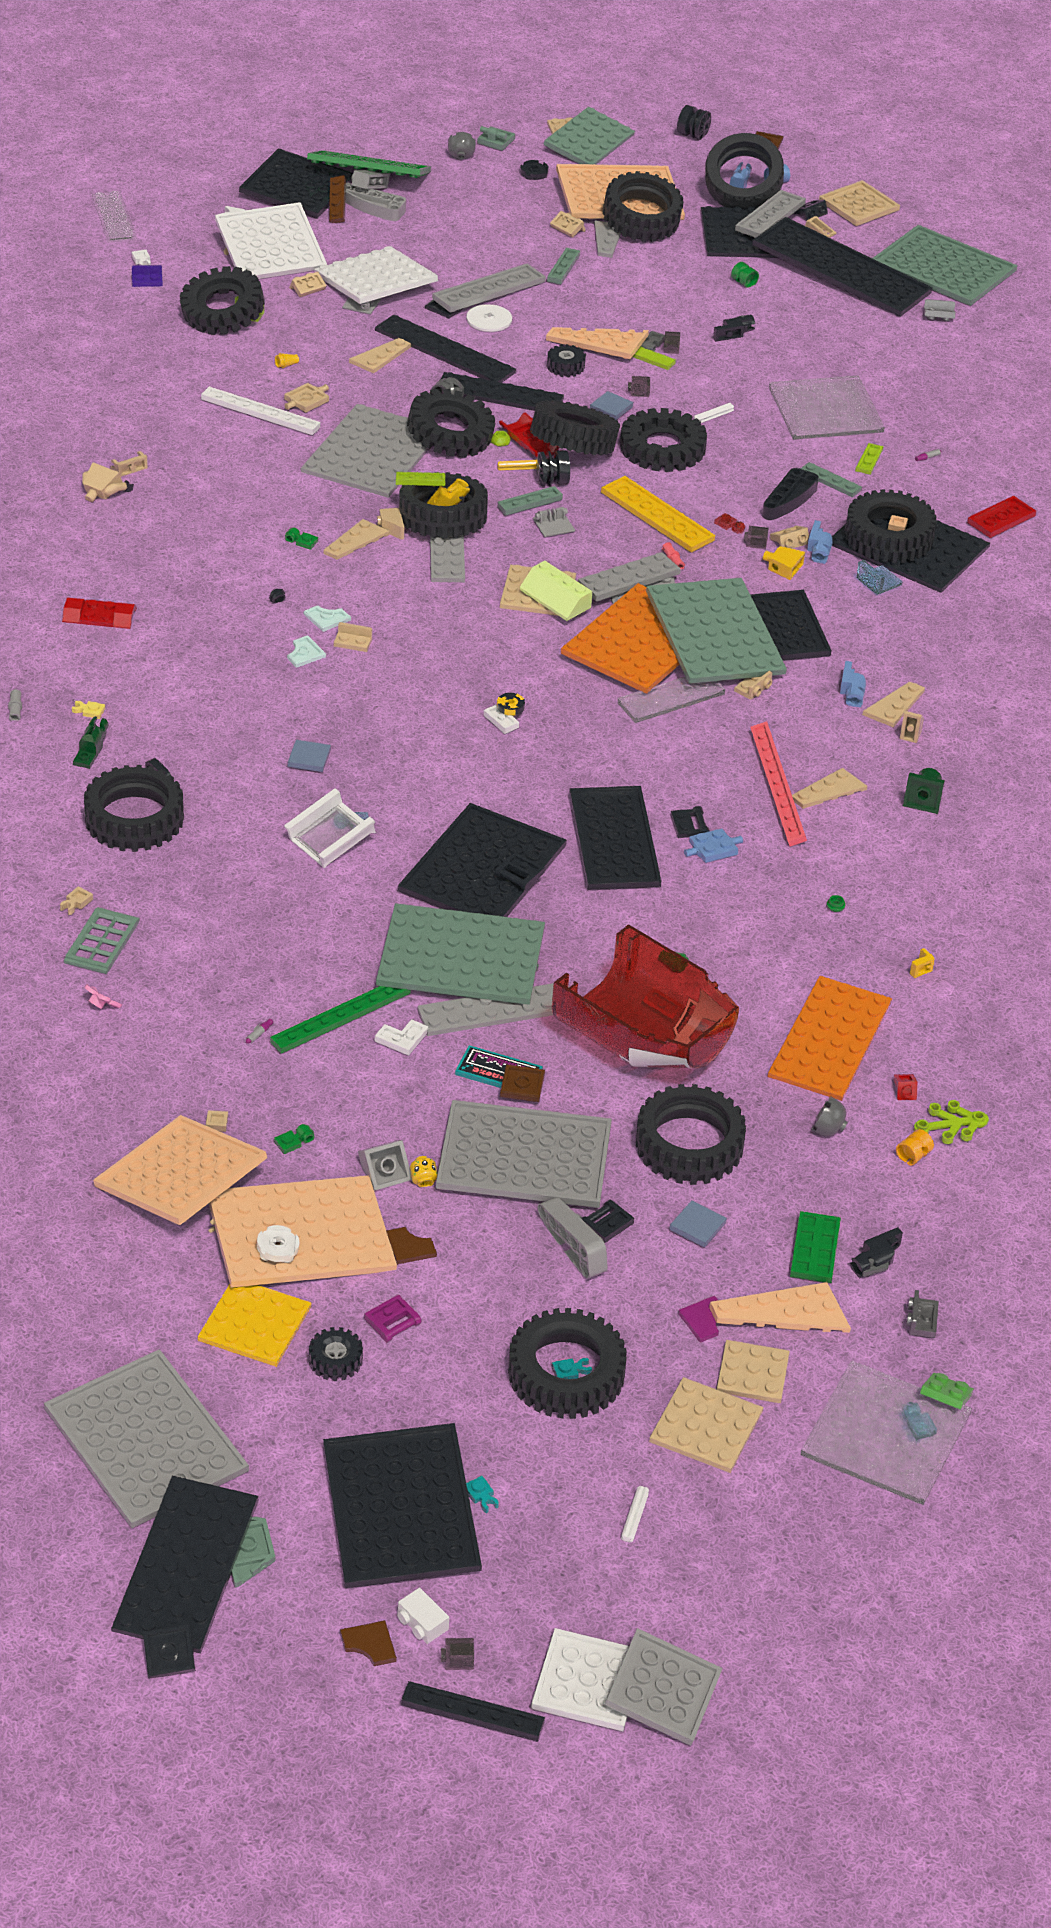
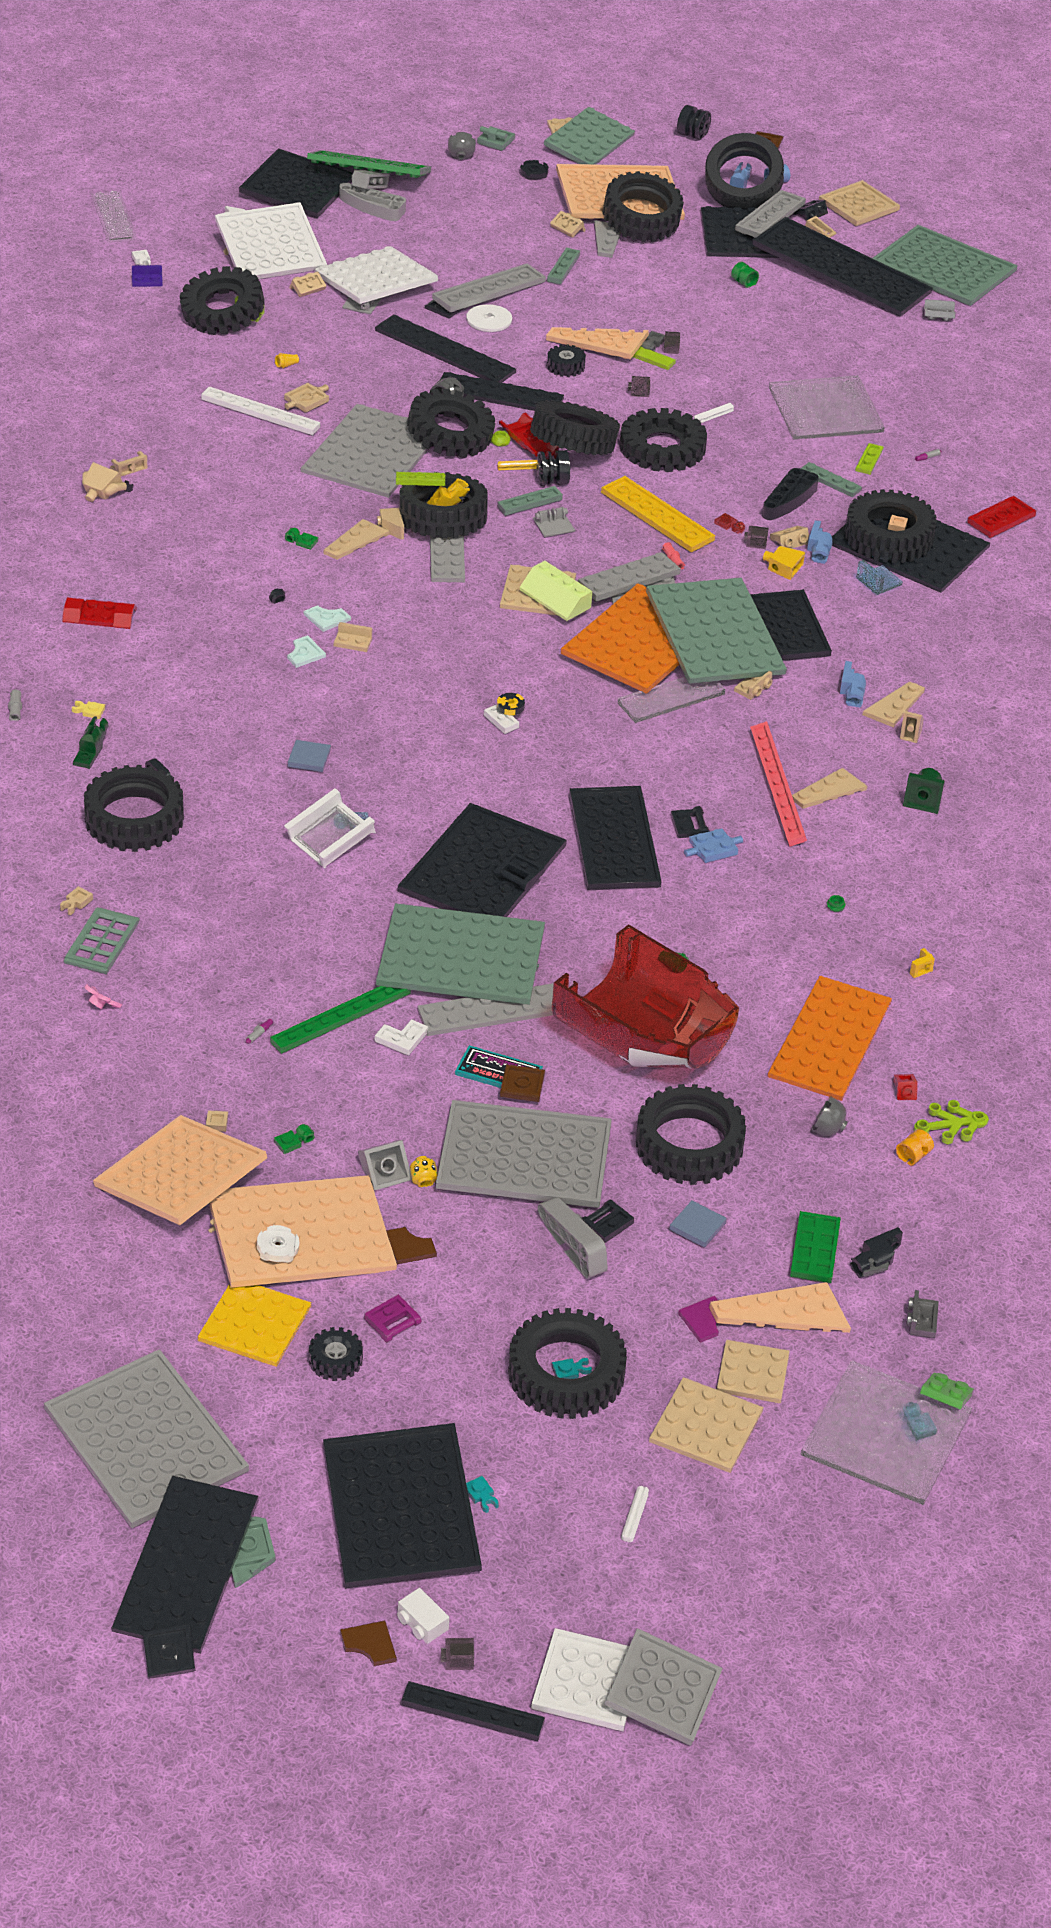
reddish brown plate [329,176,346,223] -> none
tan wing [349,338,411,373] -> none
sand blue tile [590,391,634,420] -> none
black plate [713,314,755,342] -> none

